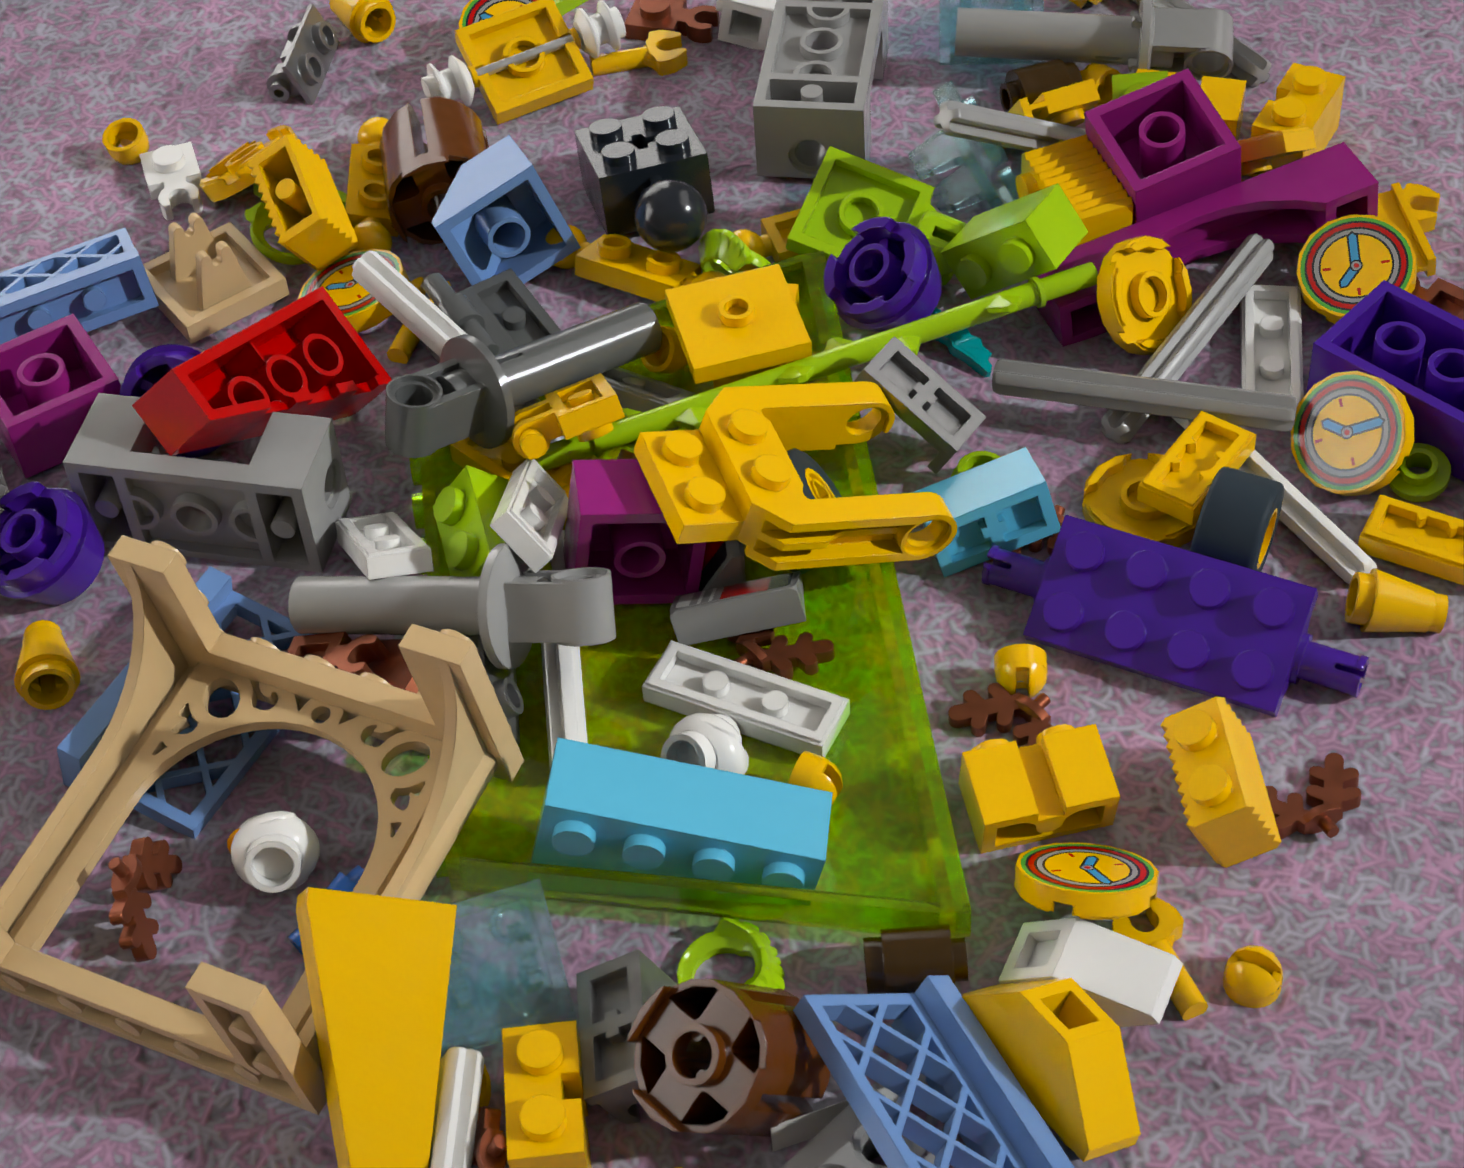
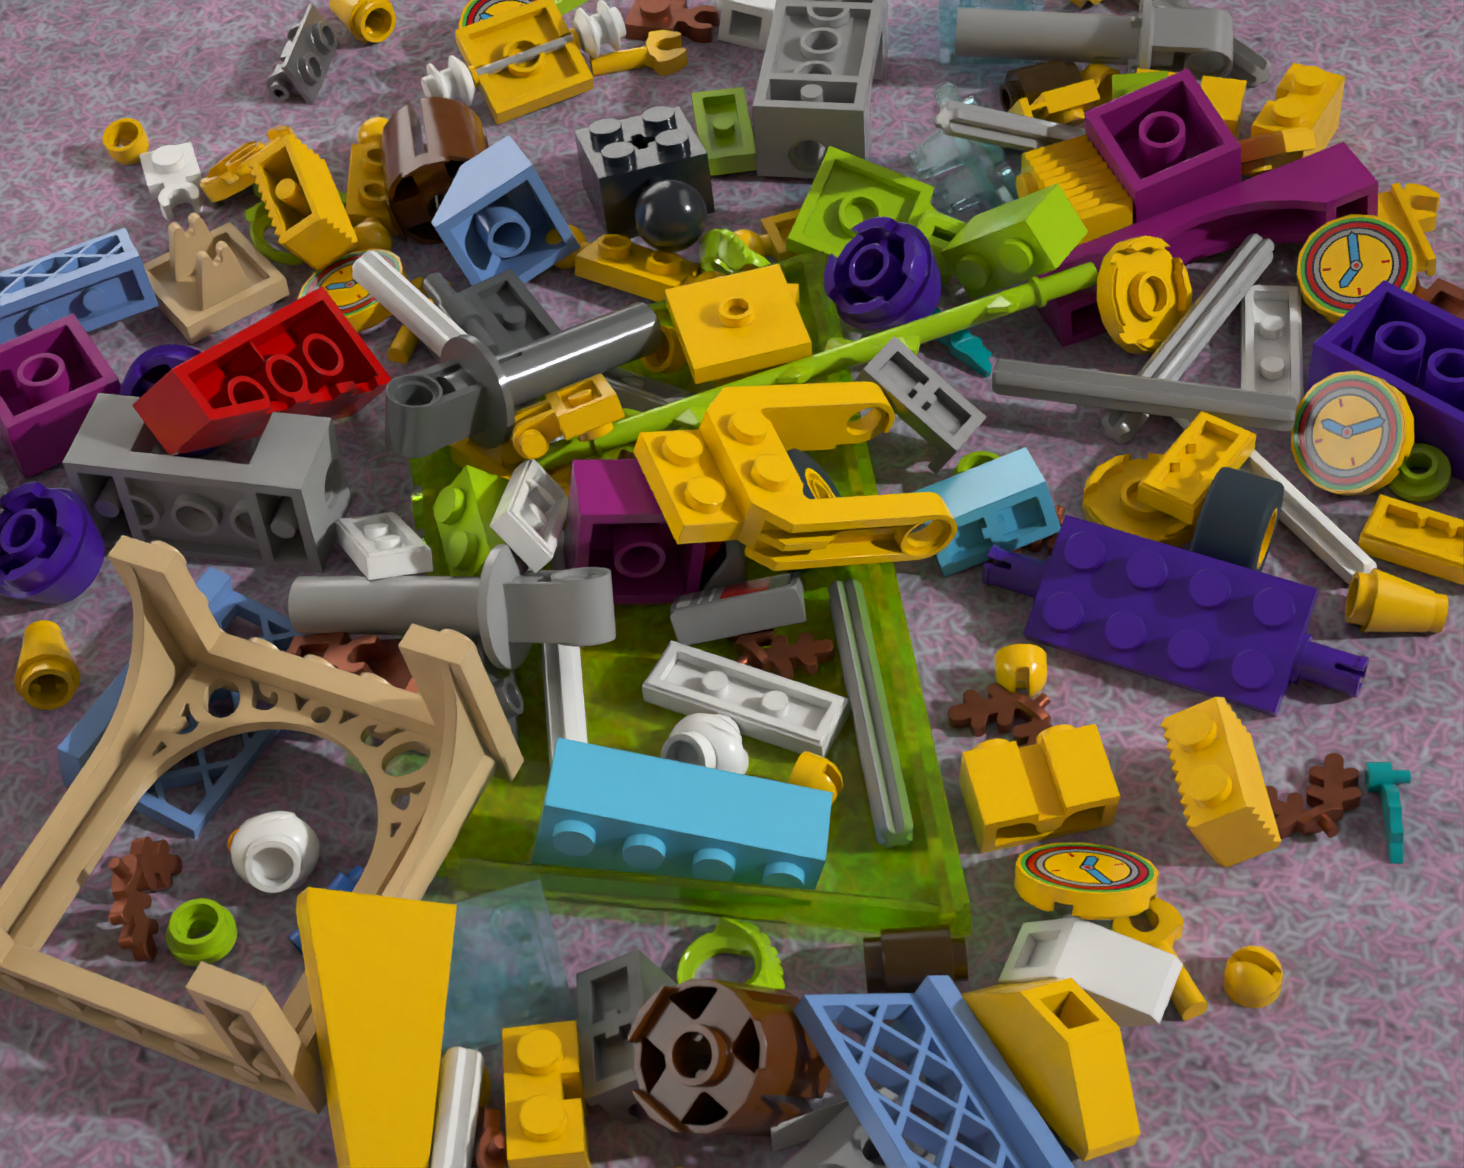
none -> lime plate [166,898,237,966]
none -> lime plate [691,86,757,176]
none -> light grey axle [828,578,914,848]
none -> teal piece [1364,762,1411,864]

